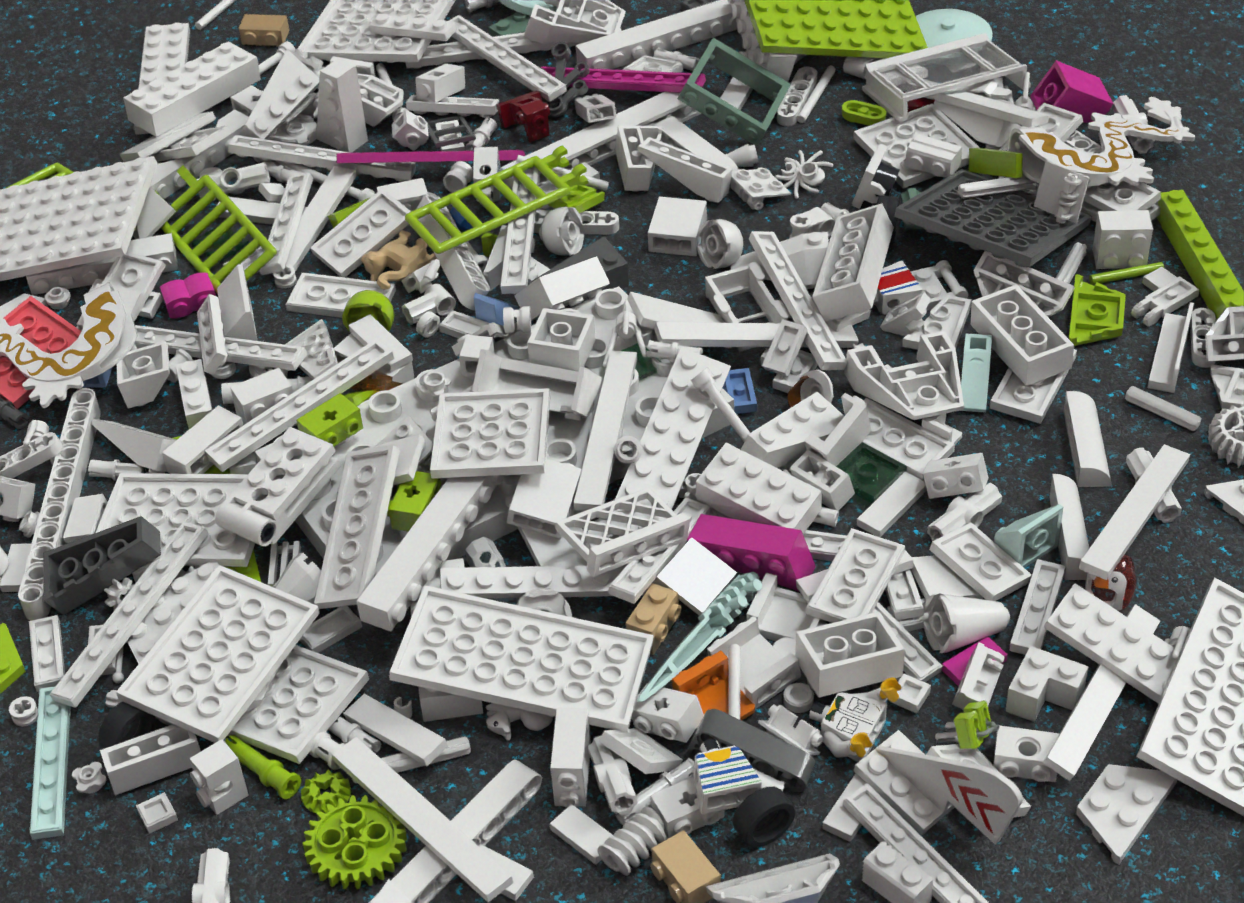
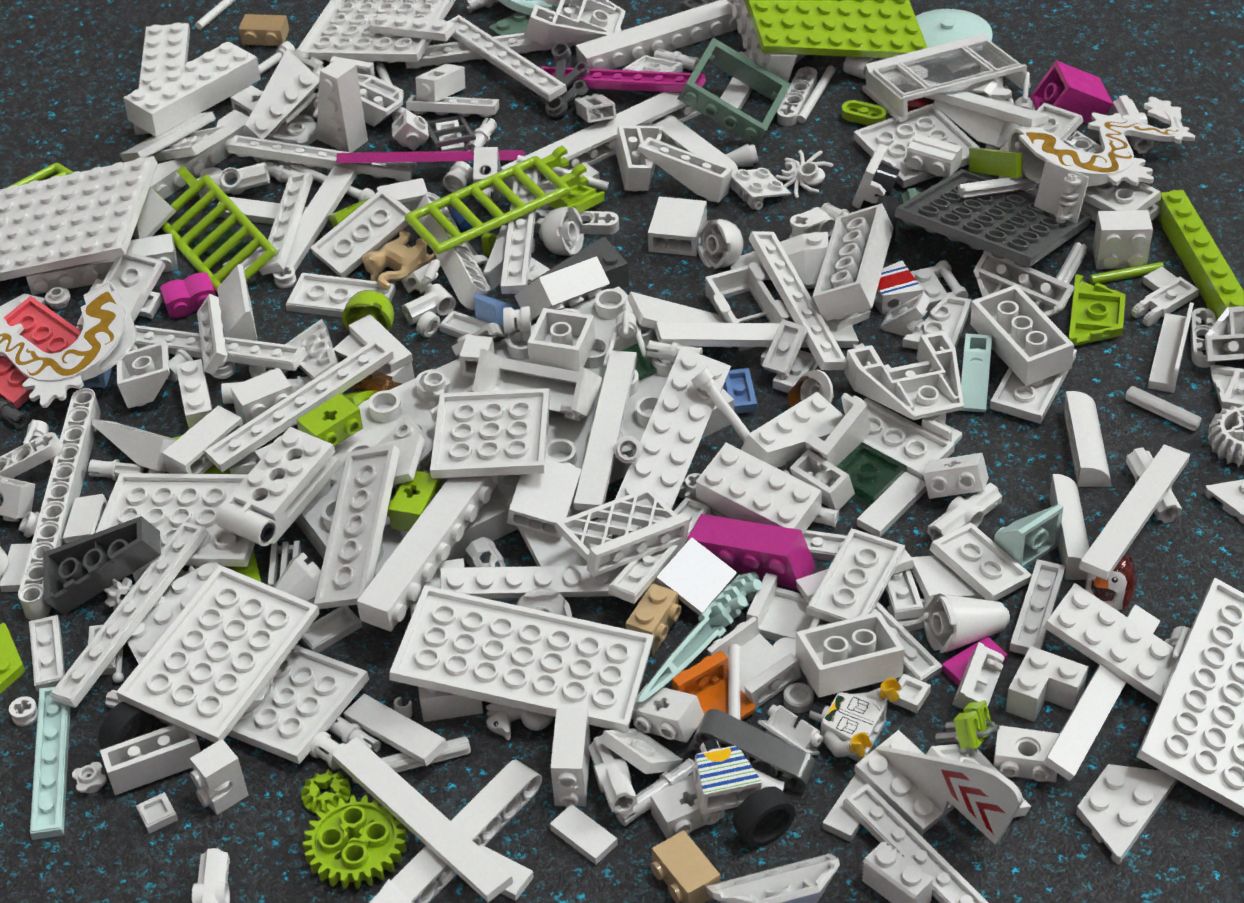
lime pin [224,734,301,799] -> none
white tile [258,182,285,202] -> none
dark red tile [496,91,550,143] -> none
white piece [597,807,667,876] -> none

